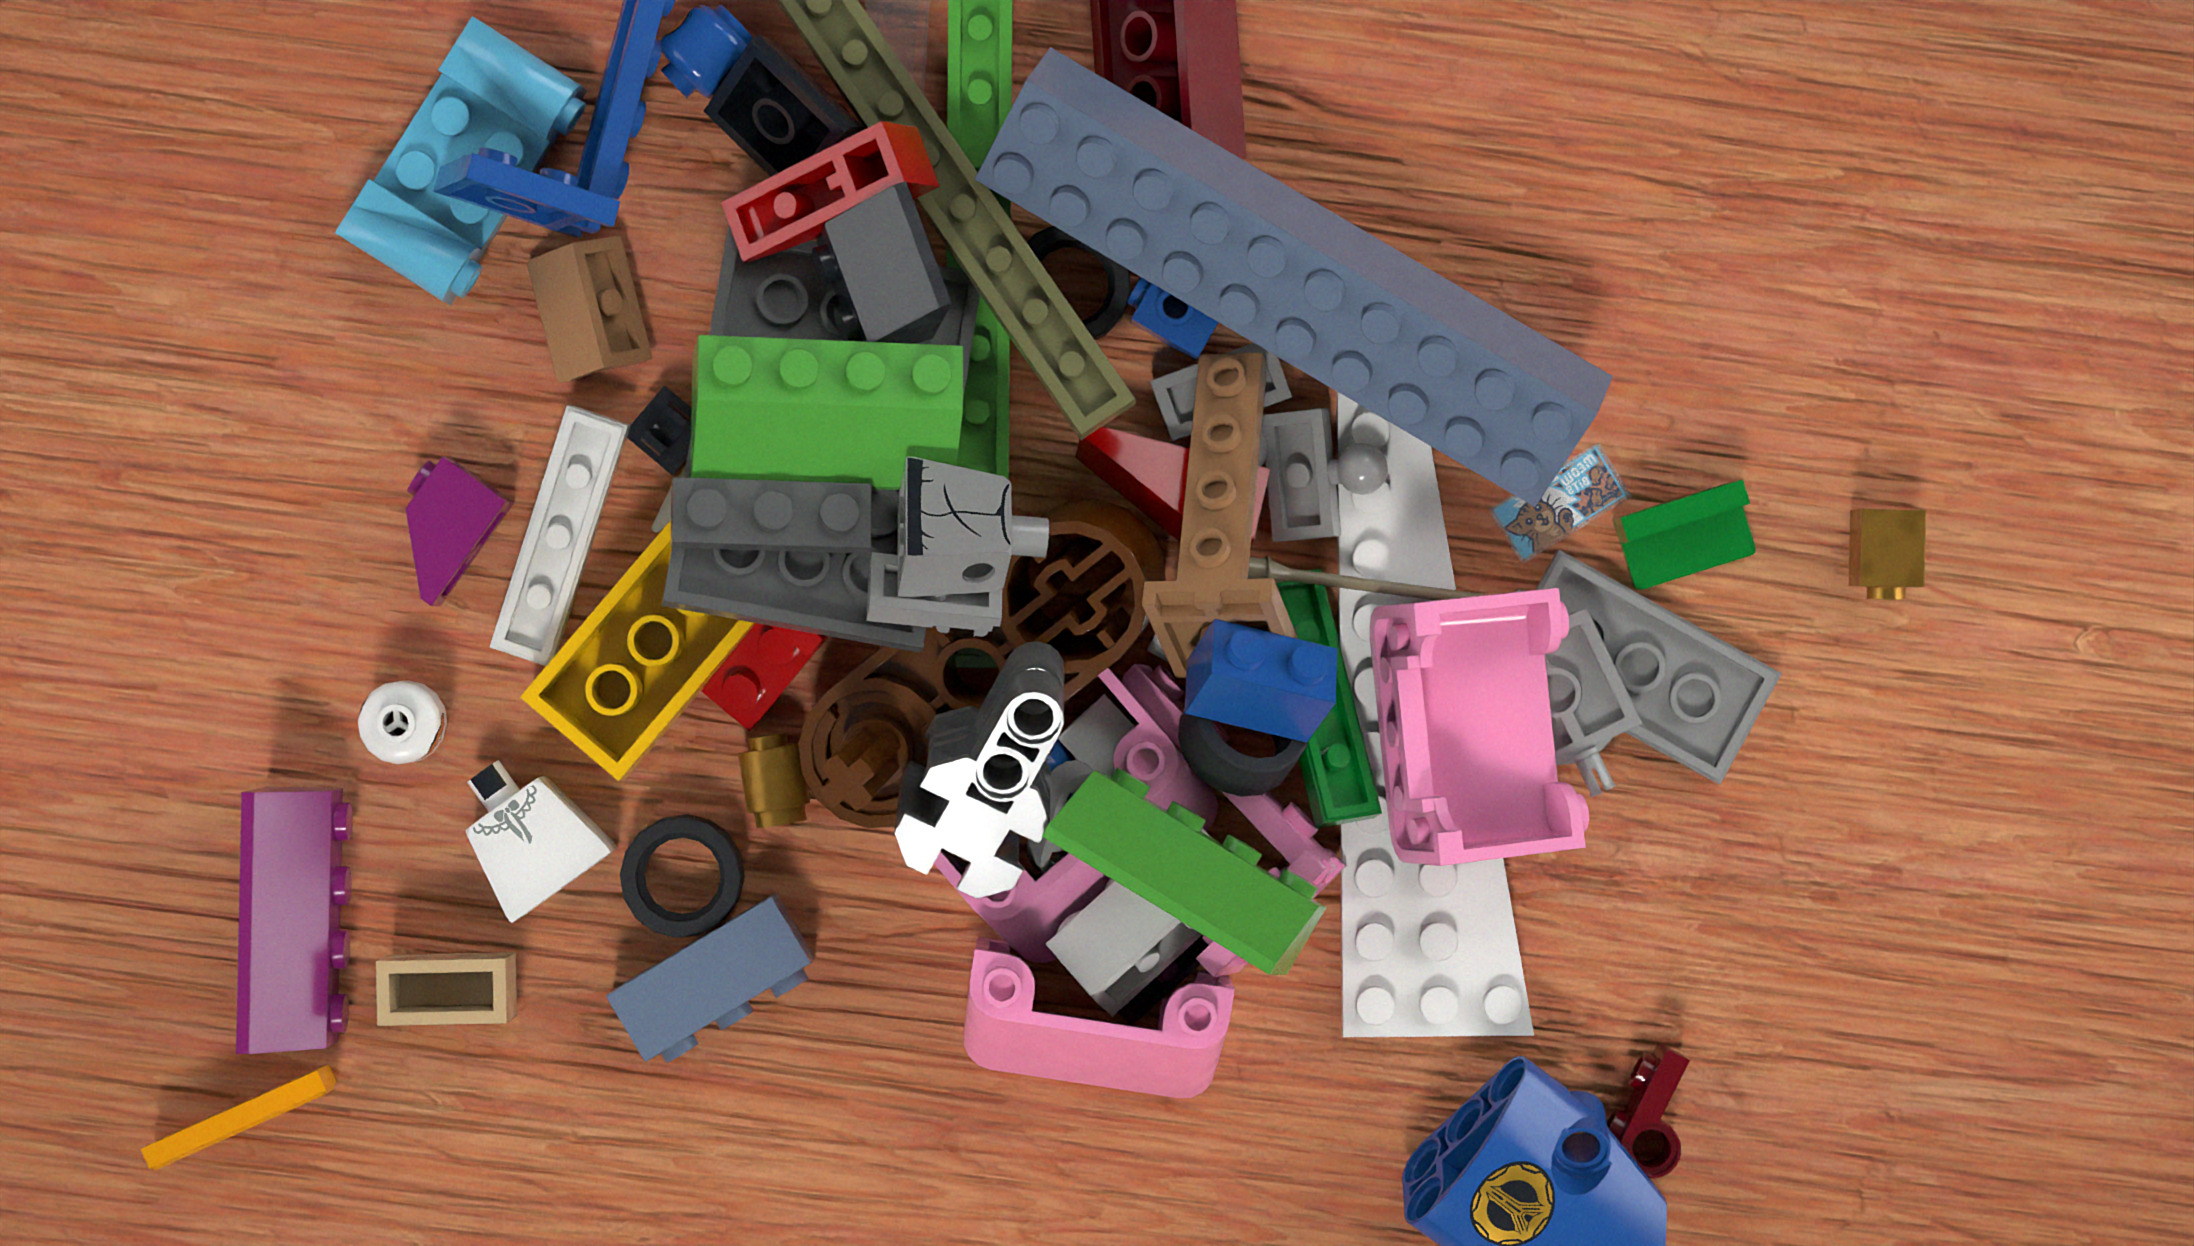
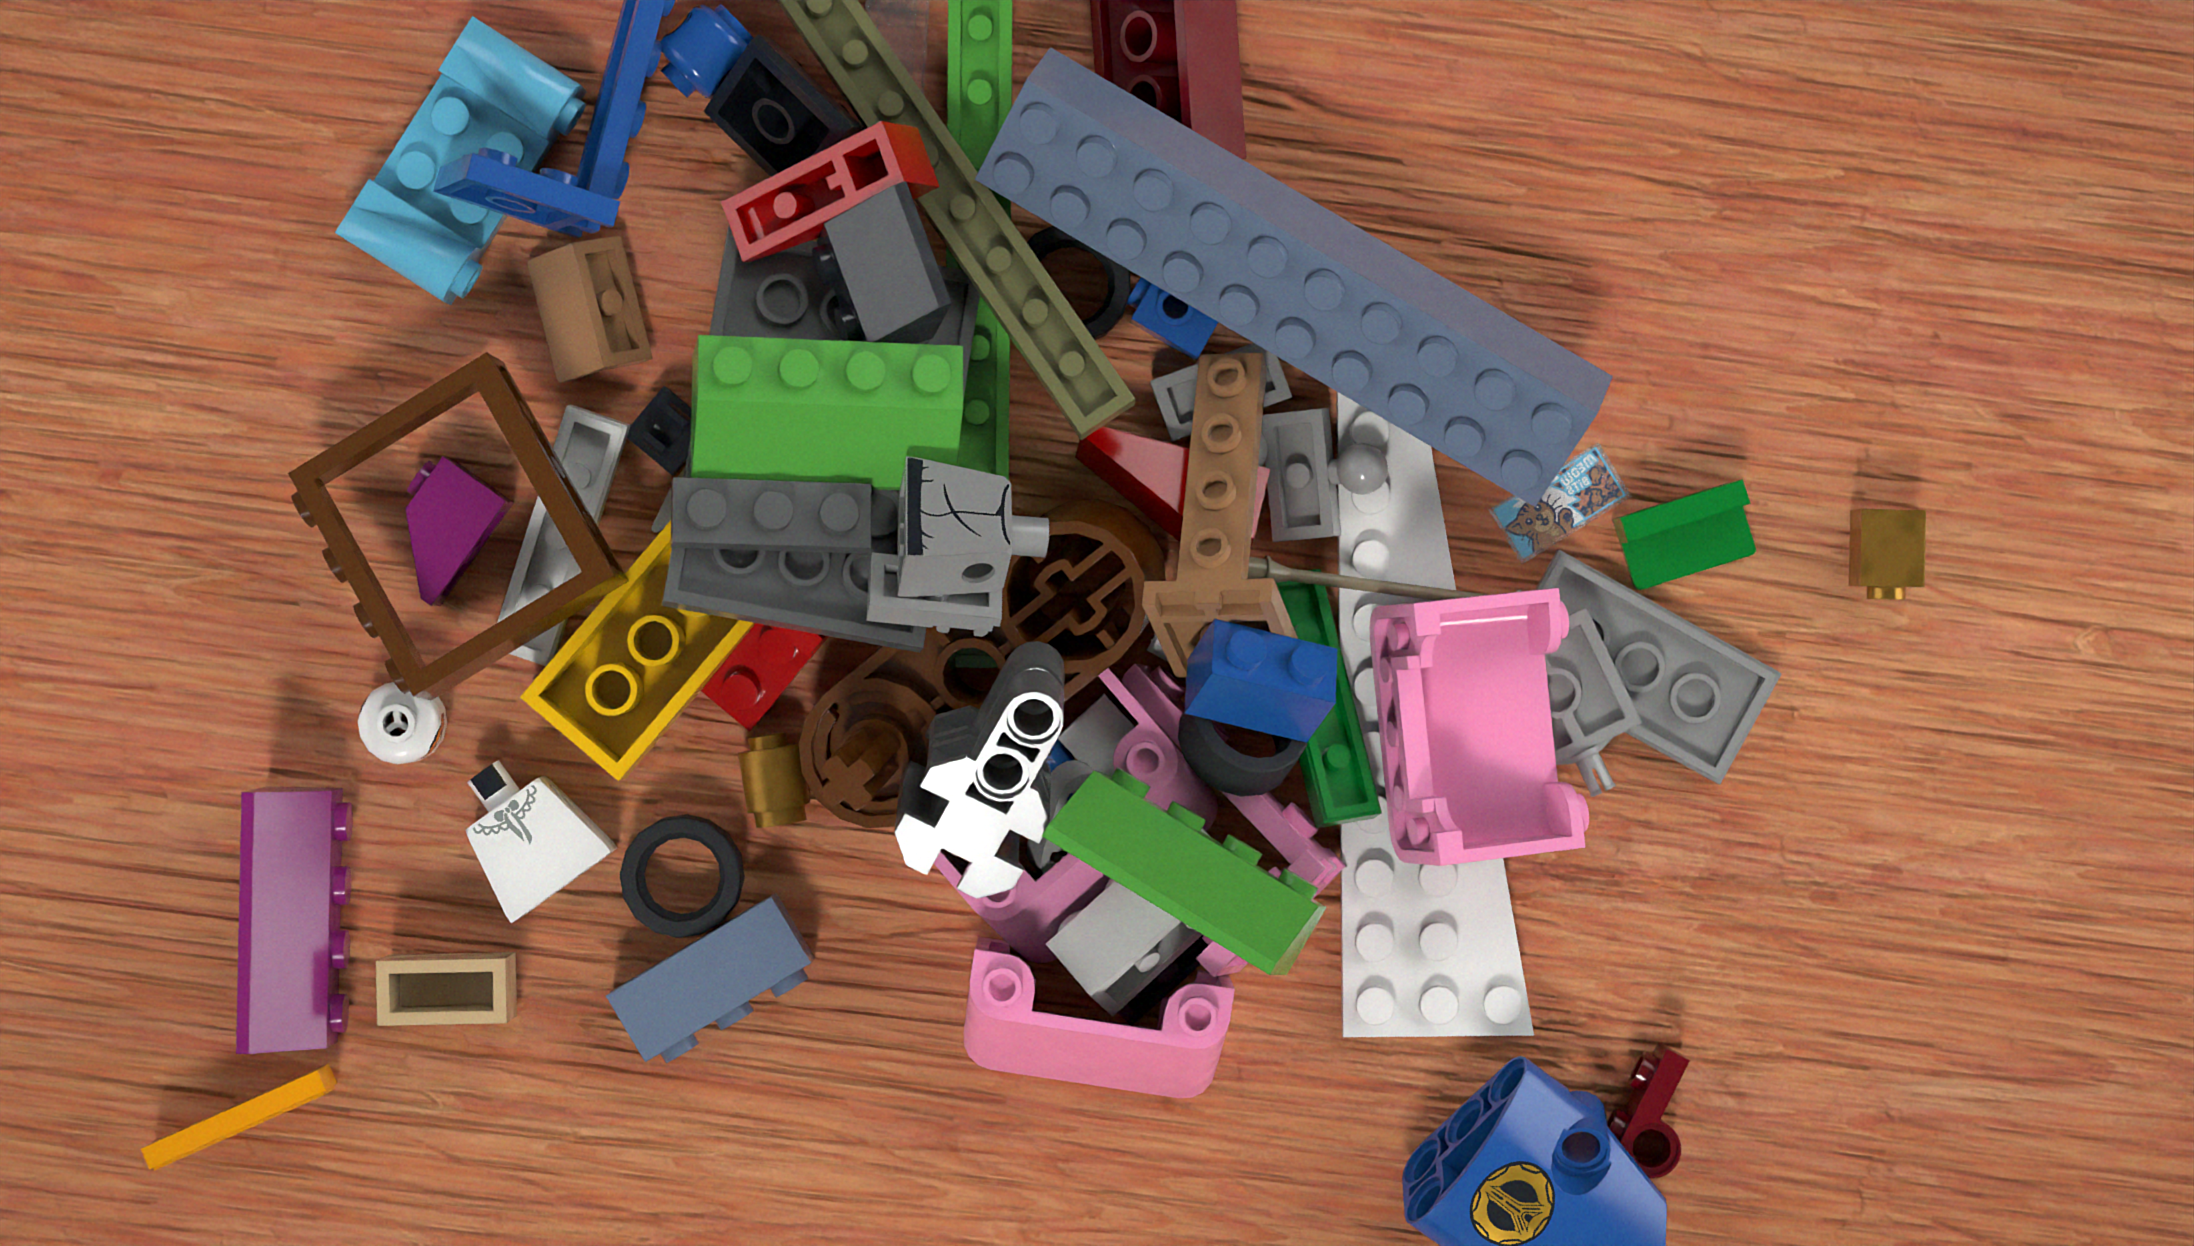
none -> reddish brown window [288,352,629,700]

